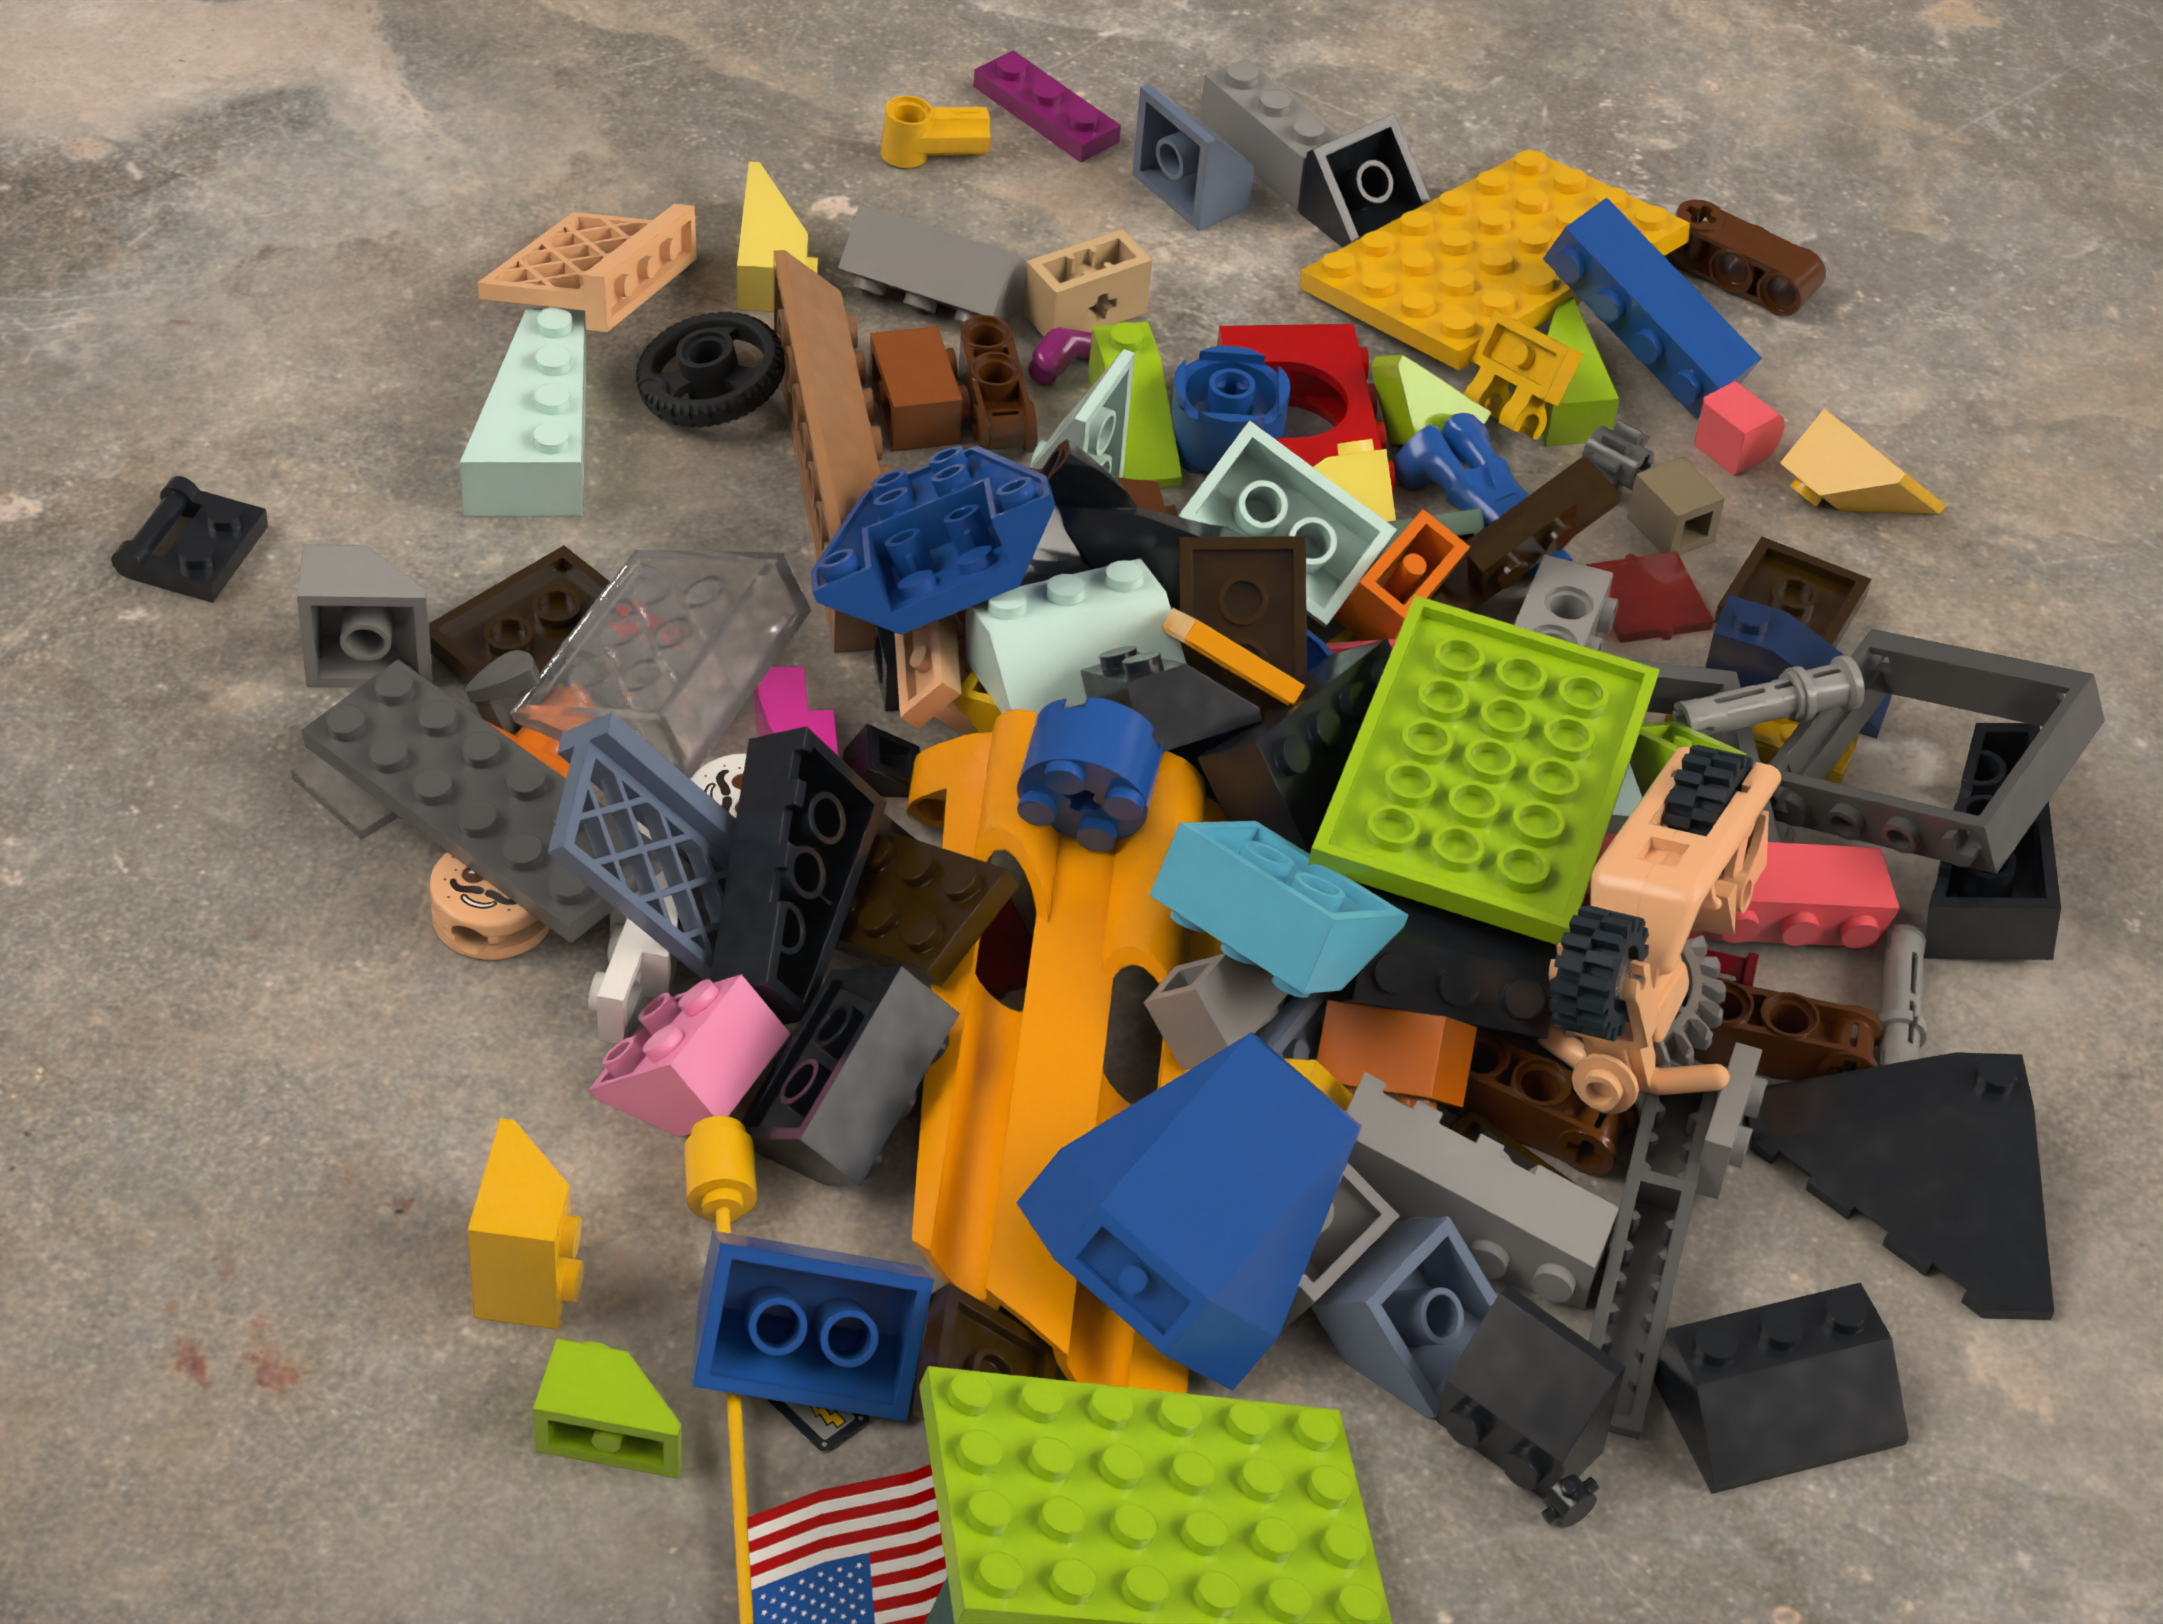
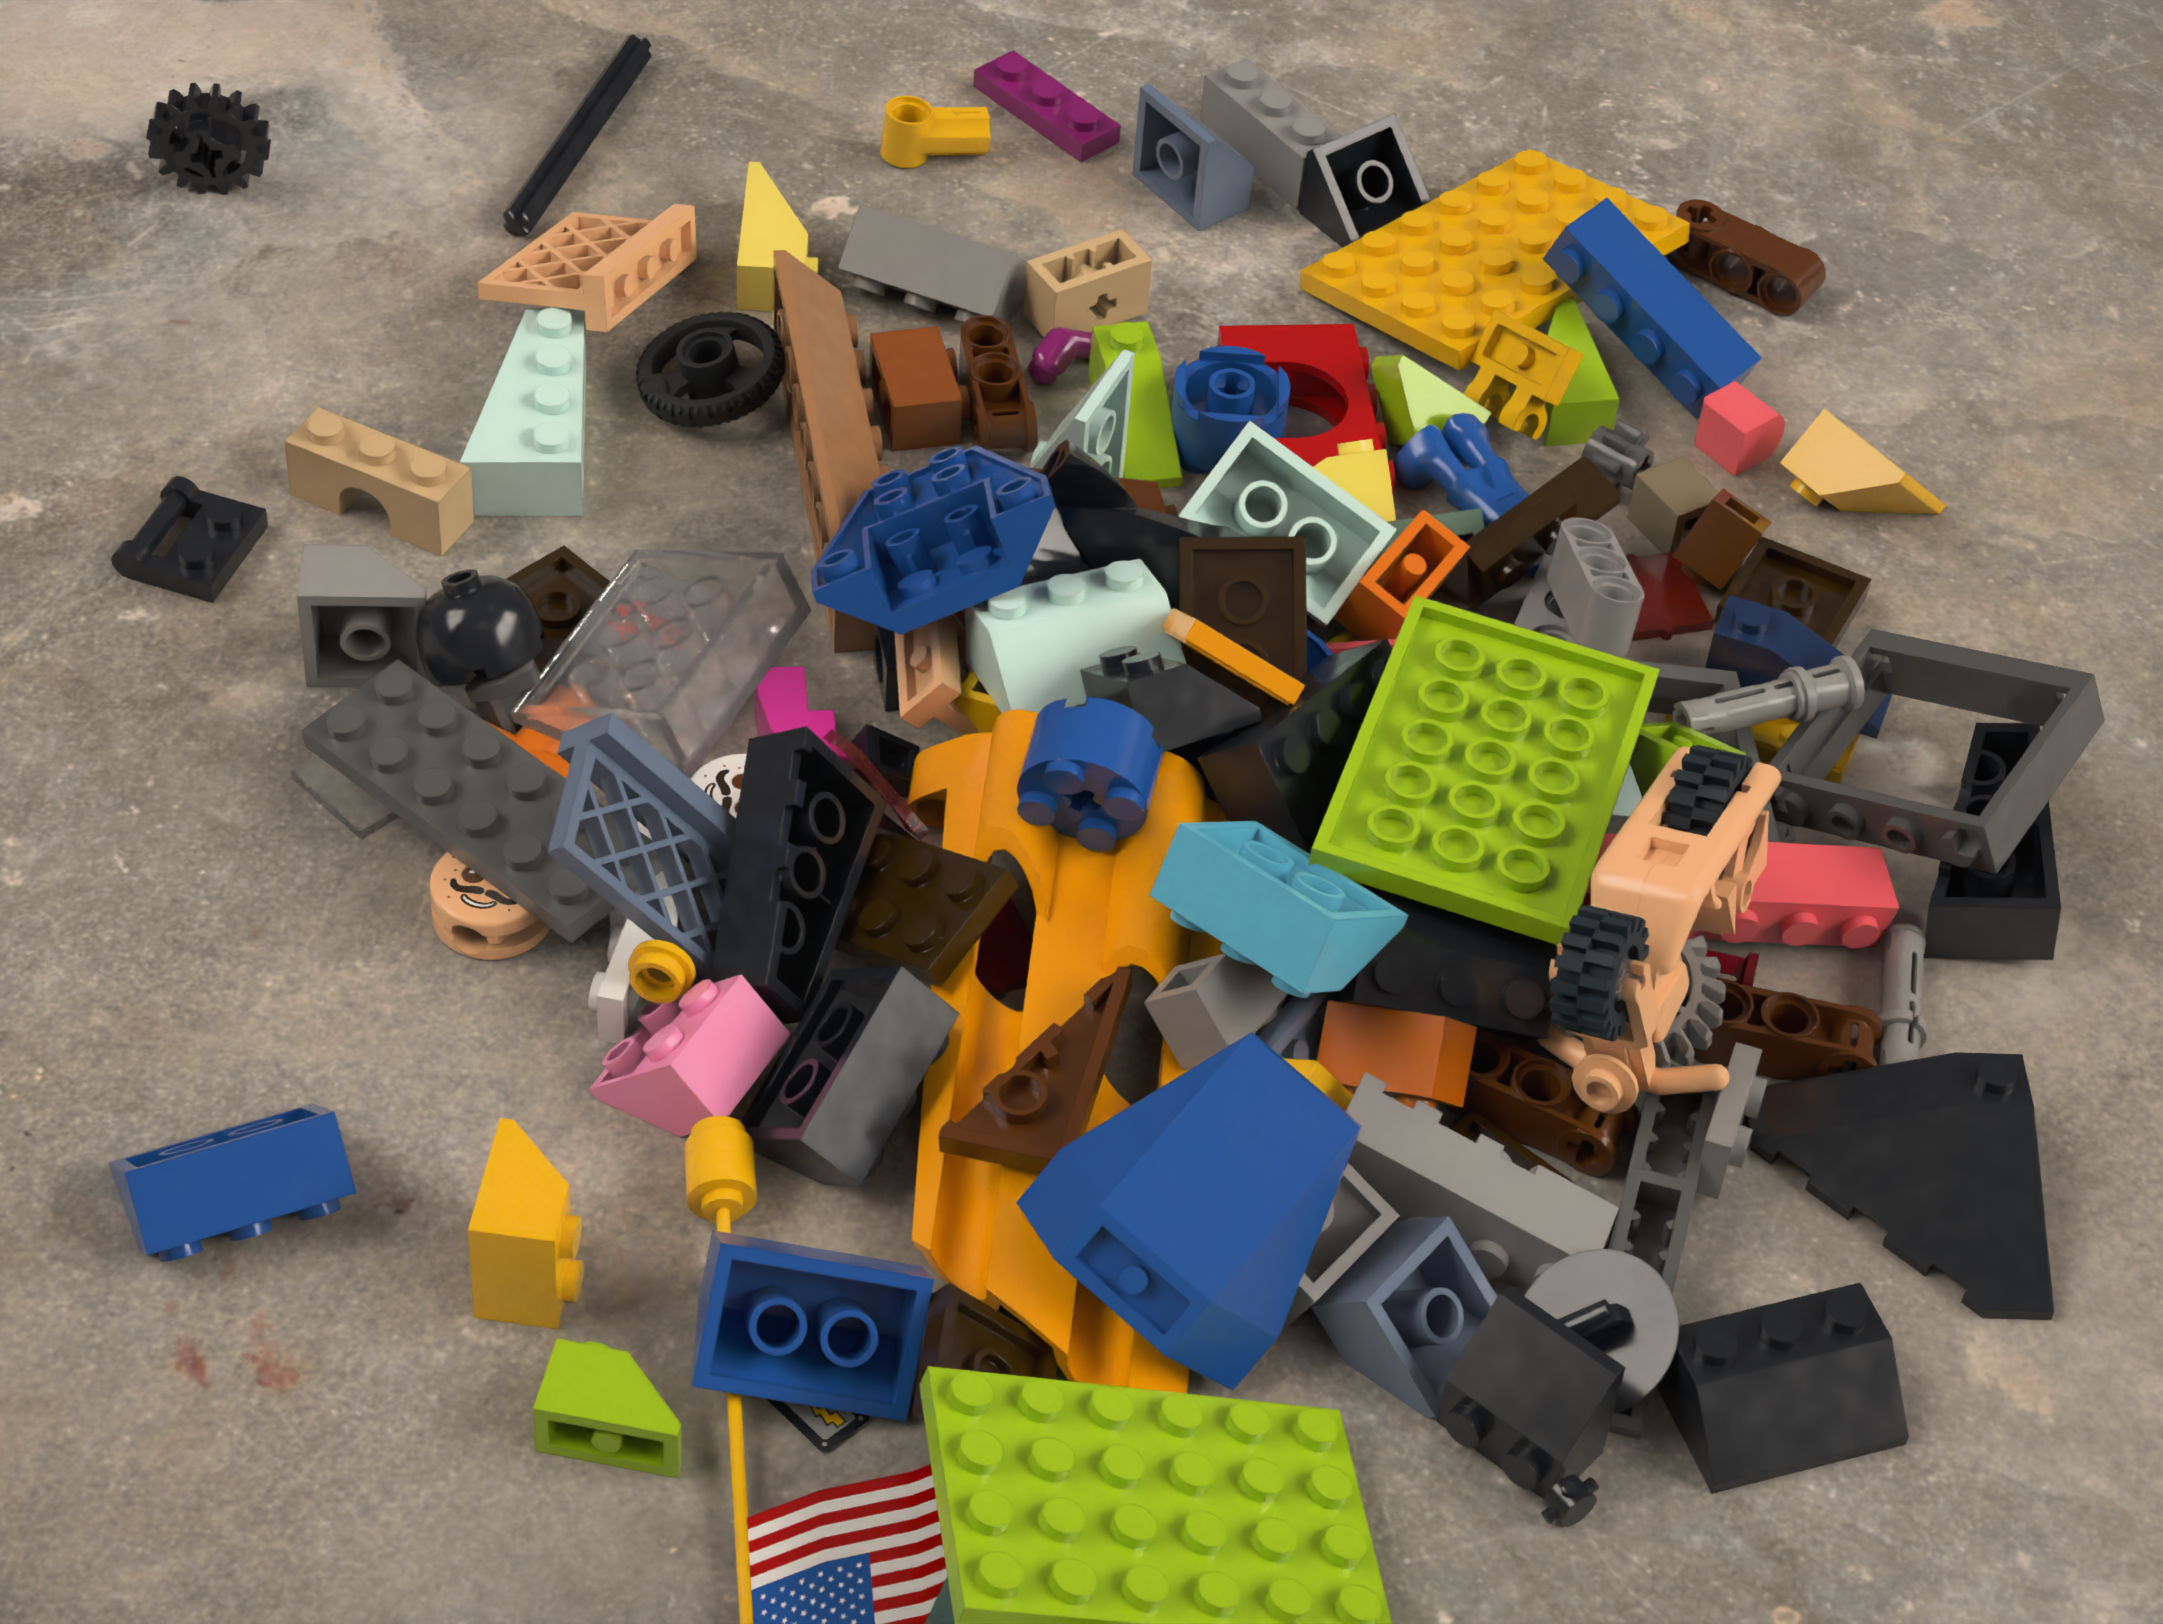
none -> blue slope [109,1103,357,1262]
none -> black gear [146,83,271,195]
none -> tan arch [284,407,474,556]
none -> black cylinder [415,569,546,686]
none -> black axle [503,34,651,237]
none -> yellow plate [628,940,696,1004]
none -> clear red piece [822,729,930,840]
none -> reddish brown wing [938,966,1132,1173]
none -> shield [1525,1249,1680,1414]
none -> light grey beam [1547,518,1644,657]
none -> reddish brown brick [1673,488,1772,590]

